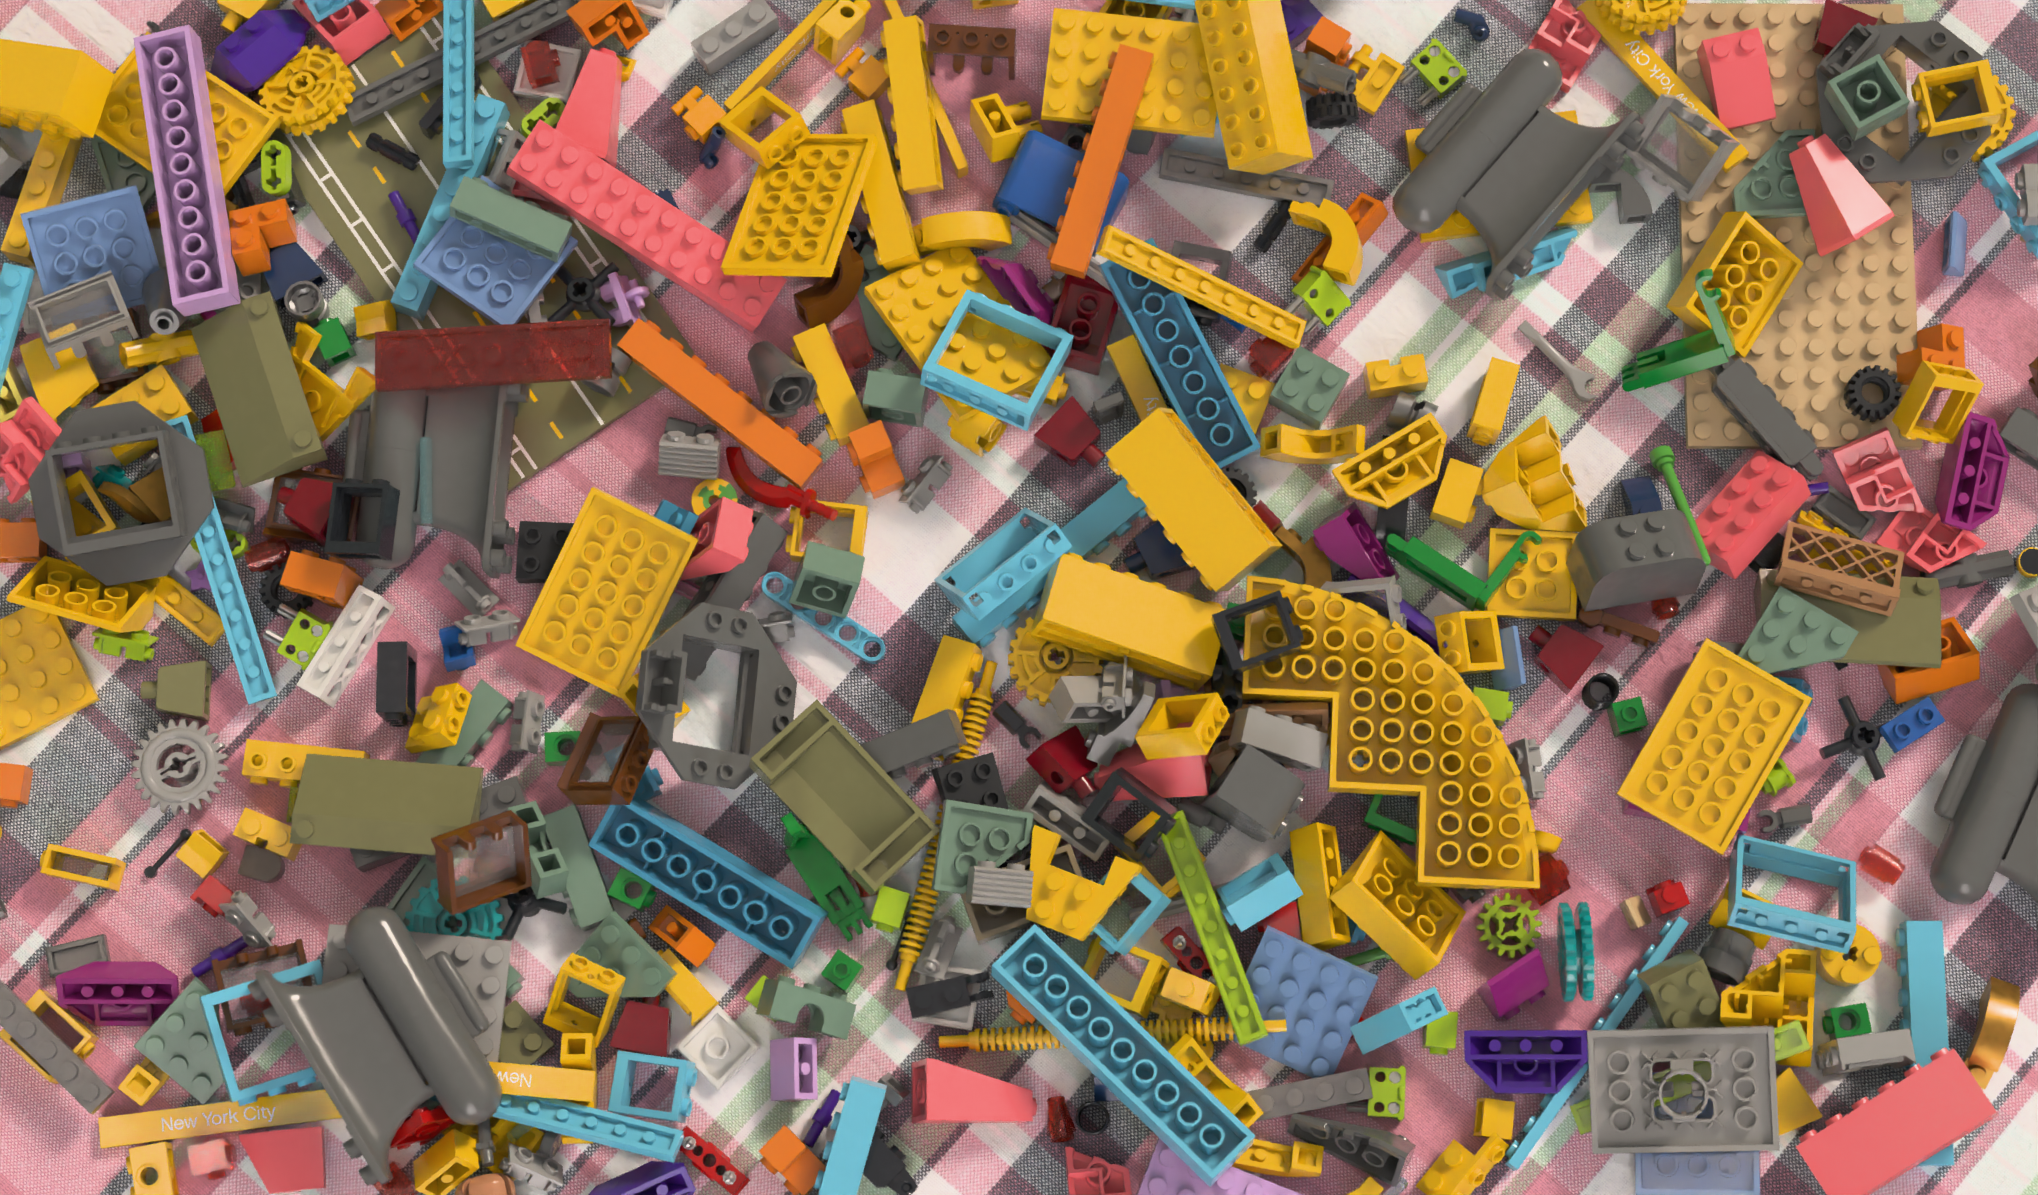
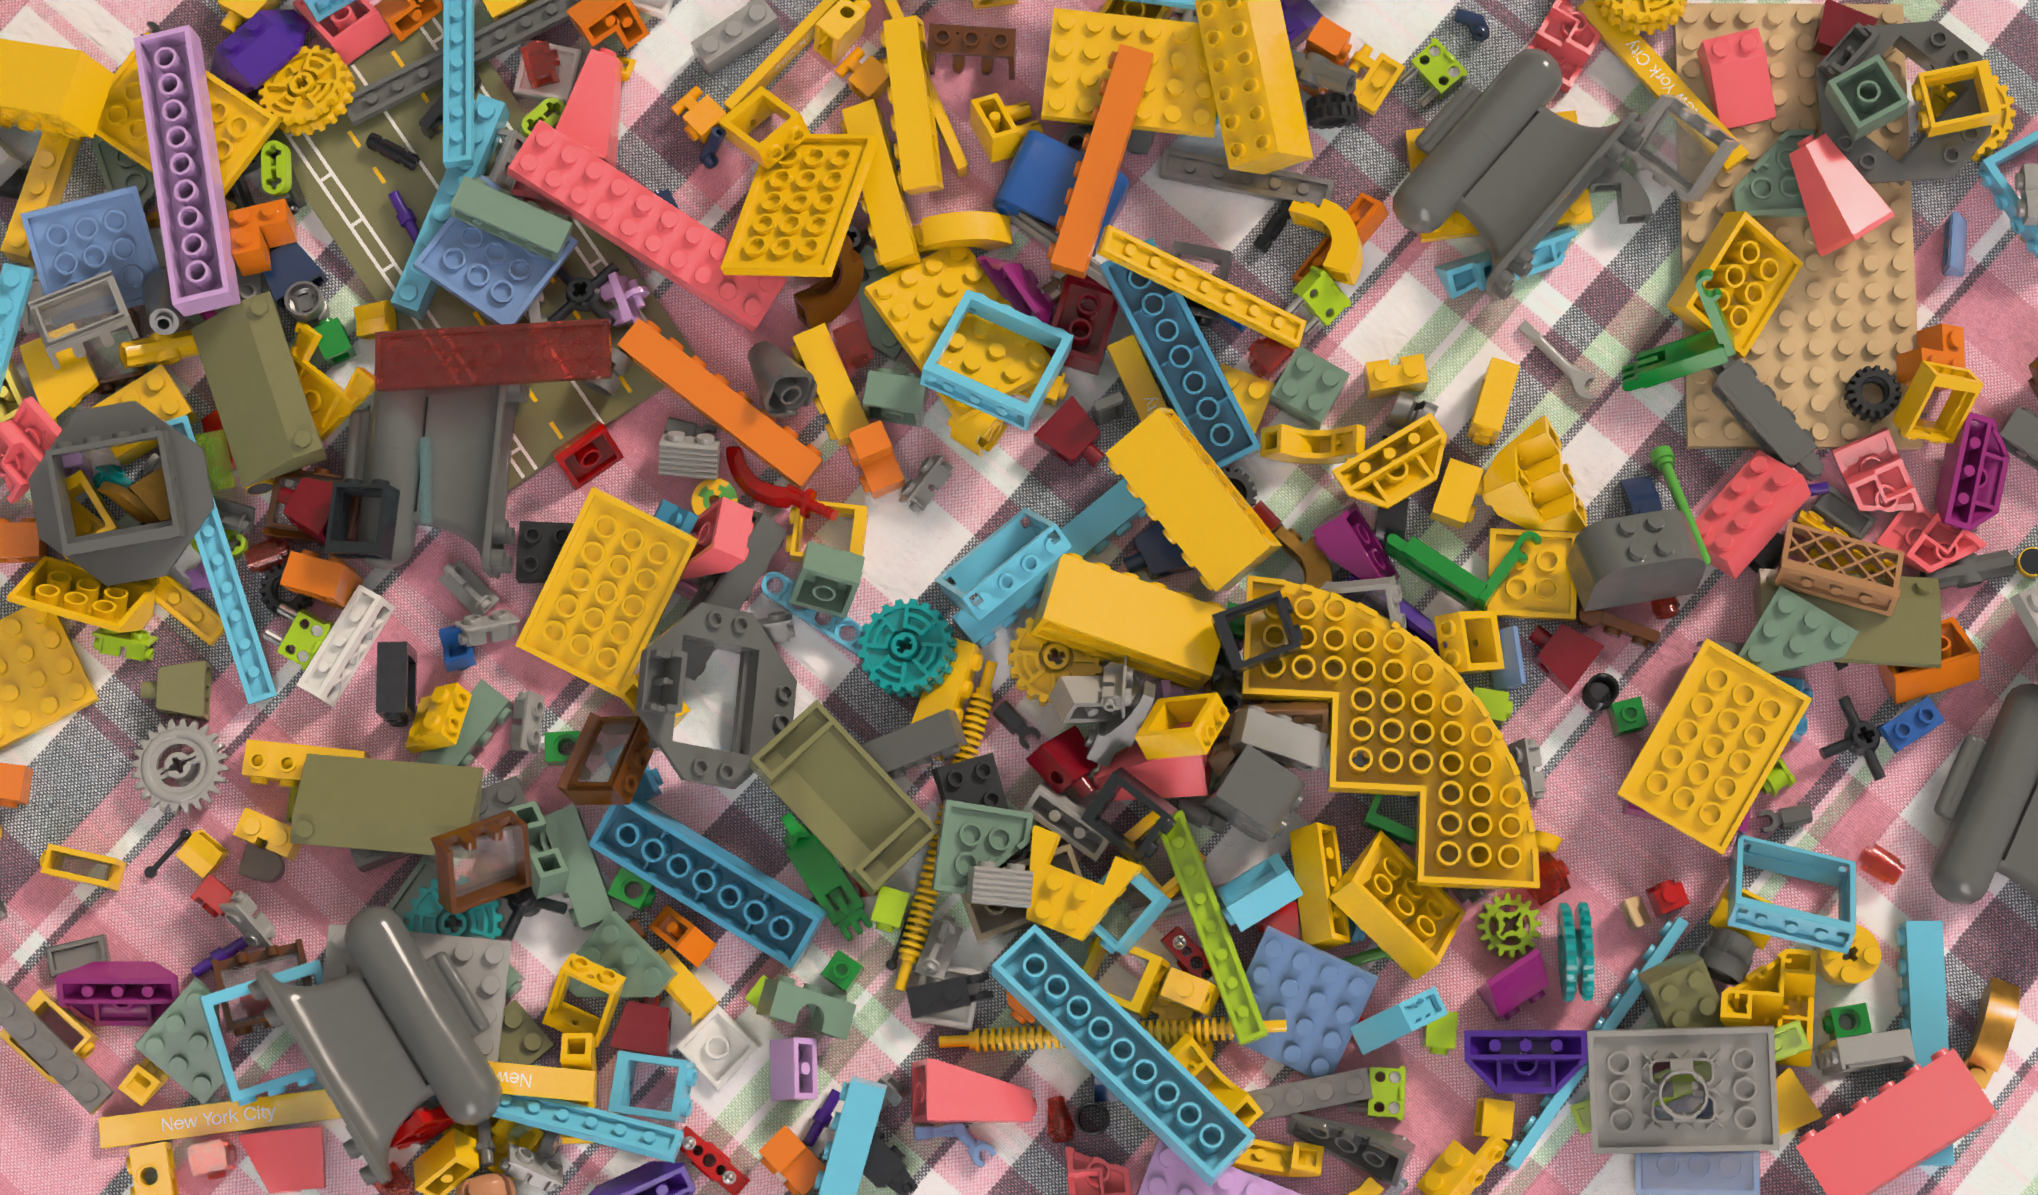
none -> black tile [245,478,274,495]
none -> red slope [551,420,624,490]
none -> teal piece [858,599,957,699]
none -> medium blue piece [914,1123,996,1168]

